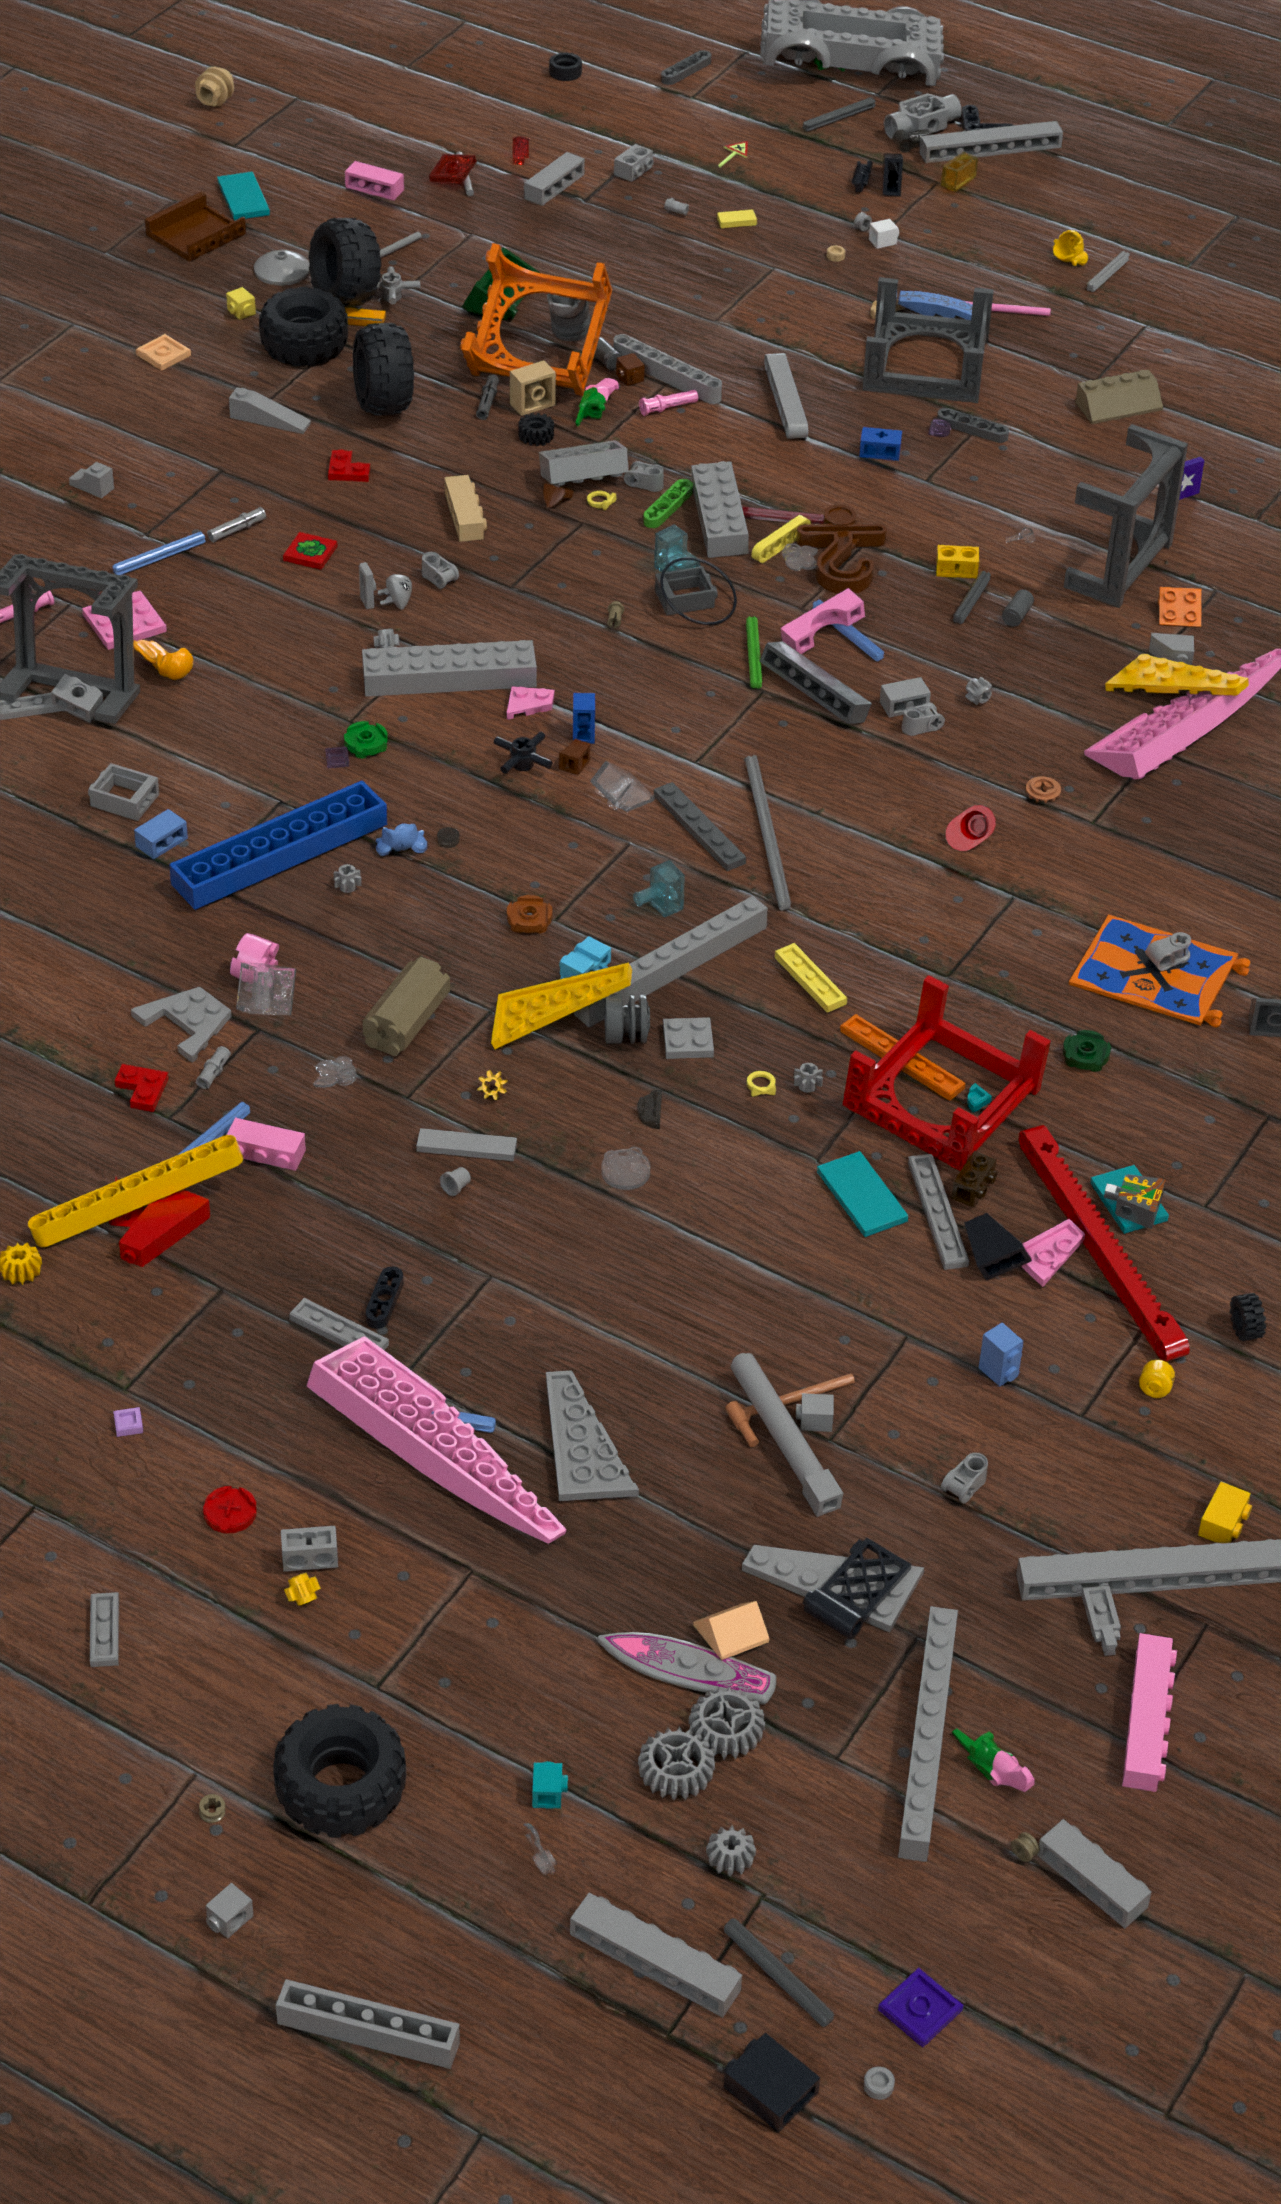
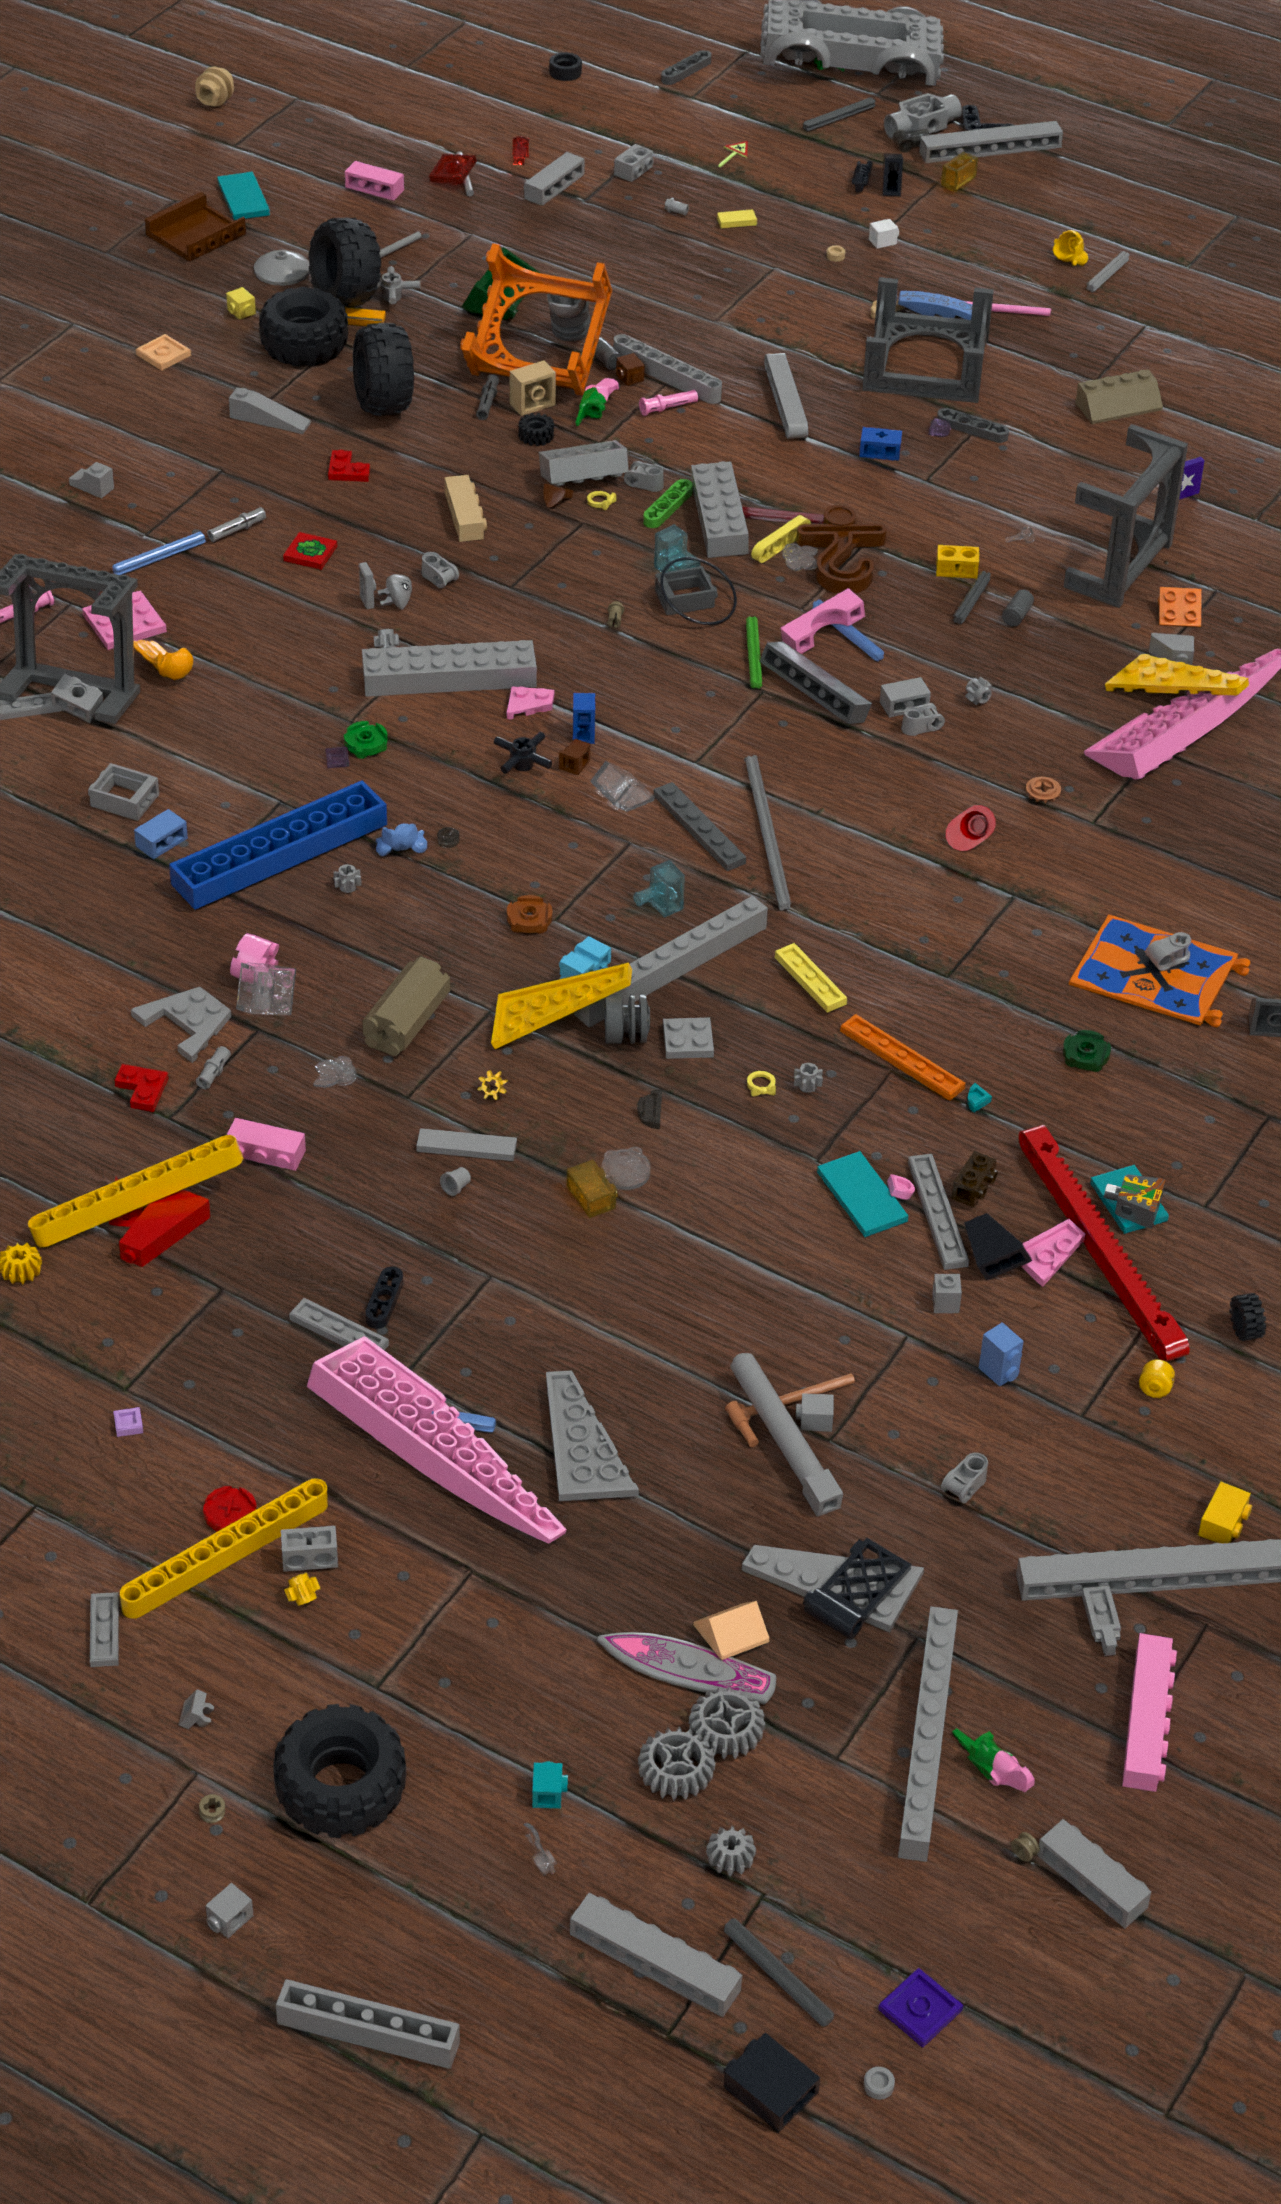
medium blue axle [178,1102,250,1155] -> none
red arch [842,975,1051,1171] -> none
light grey bush [854,212,872,231] -> none
none -> yellow beam [120,1478,328,1619]
none -> light grey tile [179,1689,214,1729]
none -> clear yellow brick [567,1160,618,1218]
none -> bright pink tile [887,1174,915,1199]
none -> light grey brick [932,1274,962,1313]

